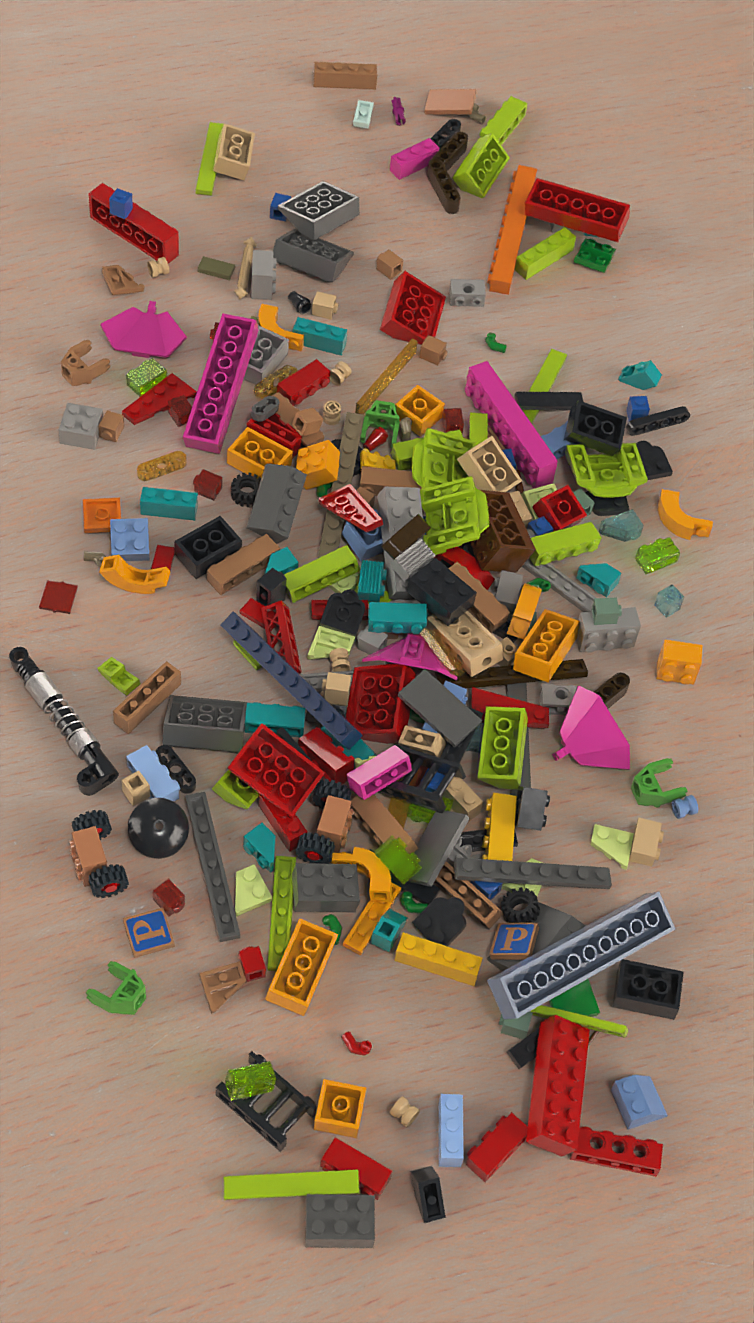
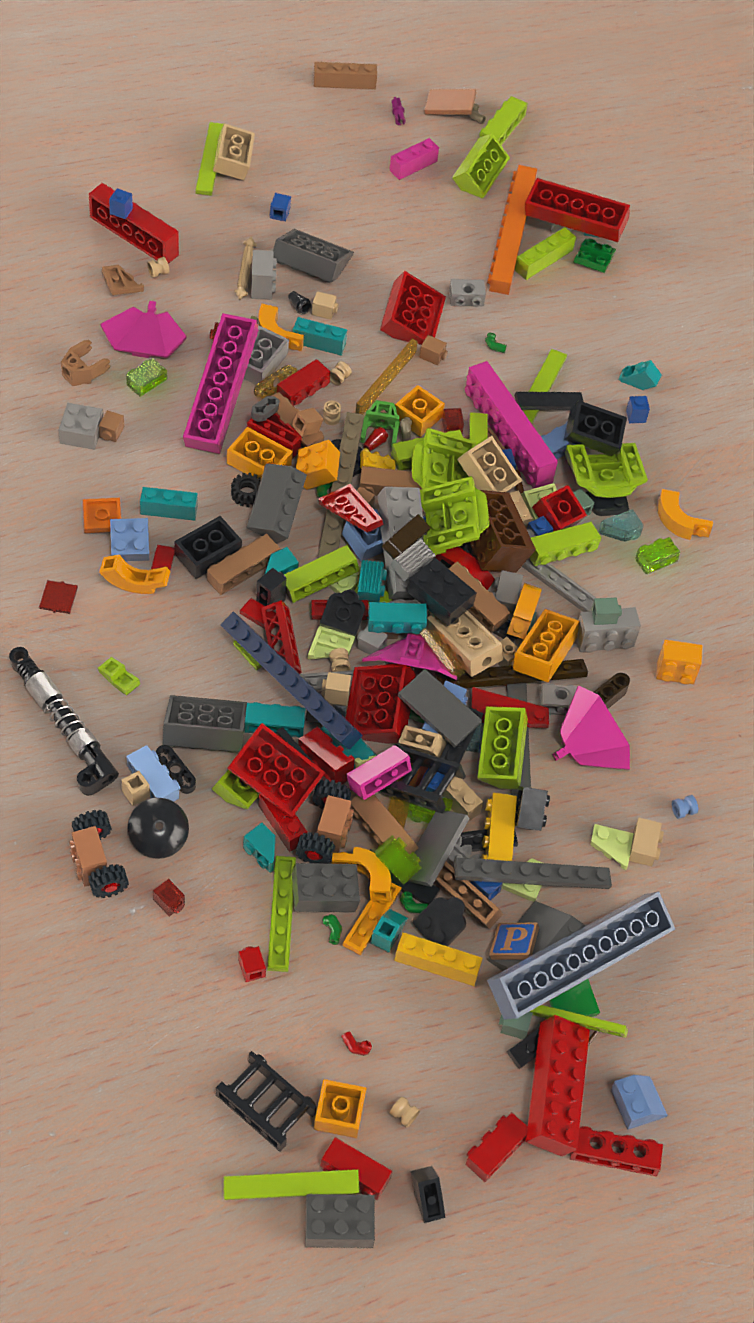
dark tan arm [84,551,106,568] -> none
bright green piece [86,961,146,1015] -> none
medium nougat brick [113,661,181,734] -> none
red wing [122,373,197,425] -> none
tile [123,908,175,958] -> none
clear yellow beam [137,451,187,481] -> none
clear red brick [168,395,192,427] -> none
dark grey plate [185,792,240,942] -> none
clear red brick [193,469,222,501] -> none
olive tile [198,256,235,280] -> none
medium nougat wing [199,961,246,1014] -> none
clear neon green brick [225,1061,276,1101] -> none
yellowish green wing [235,864,272,917] -> none
light orange brick [265,918,338,1016] -> none
dark grey slope [278,181,360,240] -> none
light aqua plate [353,100,374,129] -> none
medium nougat brick [376,249,403,280] -> none
dark brown beam [427,132,468,214] -> none
black beam [430,119,461,150] -> none
light blue brick [438,1094,463,1168] -> none
black tyre [501,887,540,923] -> none
green arm [522,578,551,592] -> none
teal slope [576,563,622,597] -> none
black brick [612,959,684,1020] -> none
black beam [626,406,691,436] -> none
bright green piece [631,758,688,808] -> none
black plate [636,441,673,480] -> none
clear light blue brick [654,584,684,618] -> none

